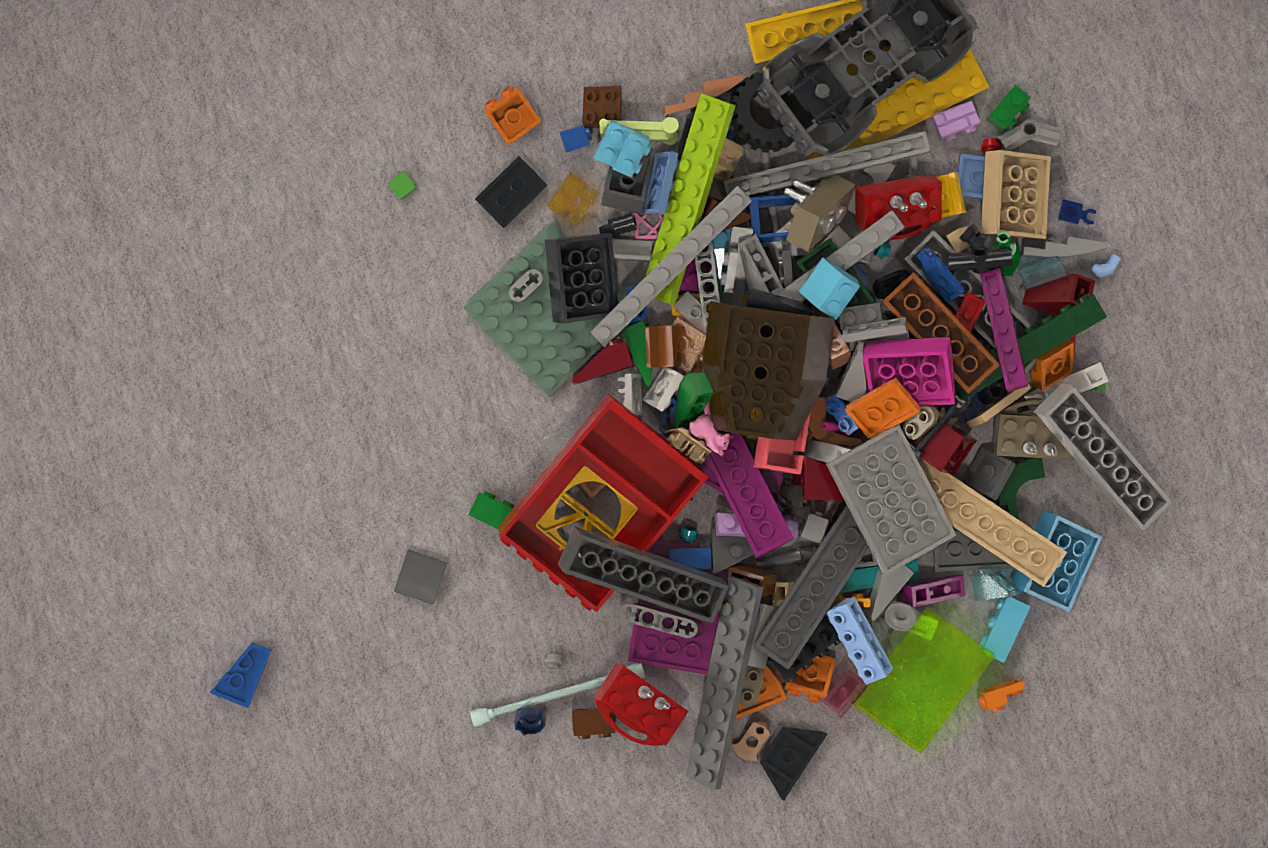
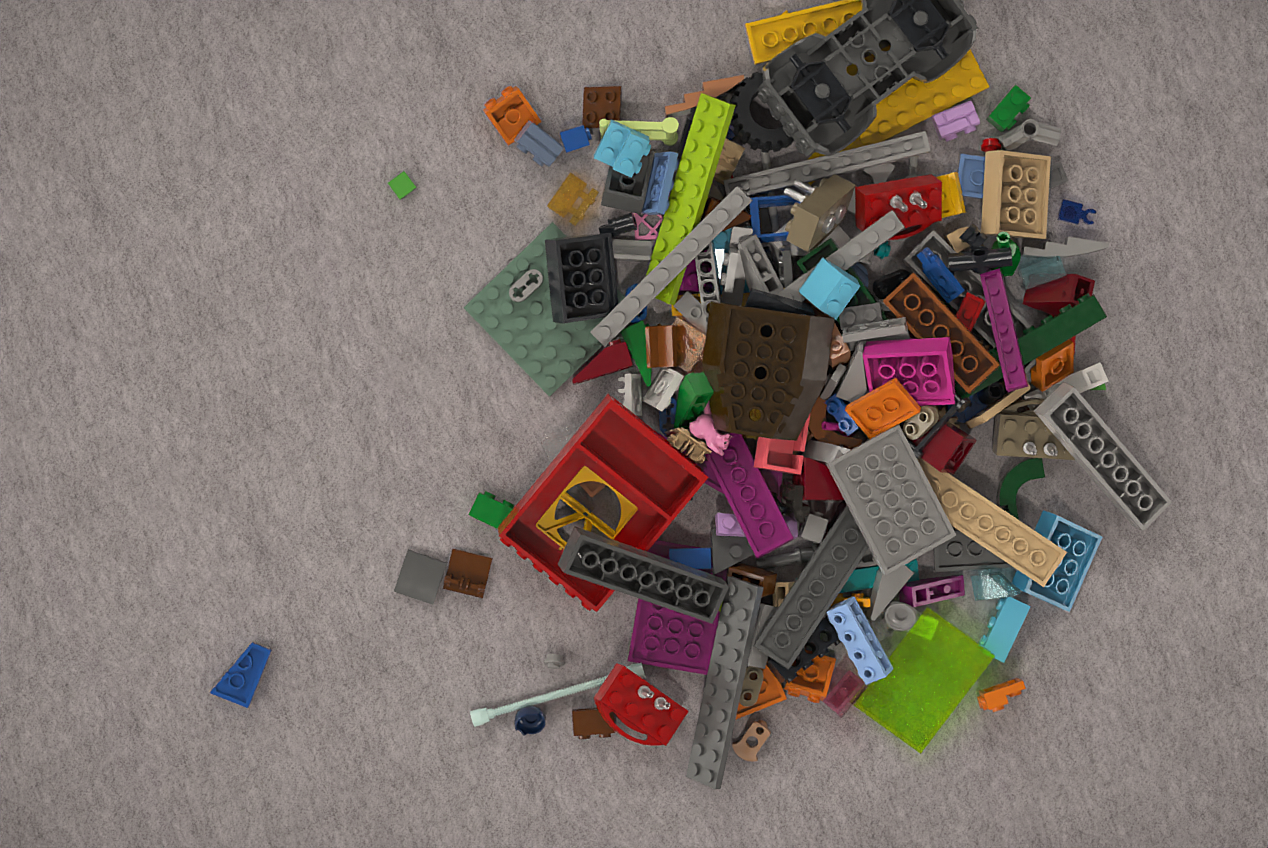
black plate [475,156,548,229] -> none
light grey beam [619,603,698,638] -> none
teal plate [678,525,698,542] -> none
black wing [759,727,827,801] -> none
dark grey plate [962,448,1016,501] -> none
light blue arm [1091,254,1121,277] -> none
none -> reddish brown hinge [443,549,493,598]
none -> sand blue brick [514,121,564,167]
none -> light grey plate [820,363,846,401]

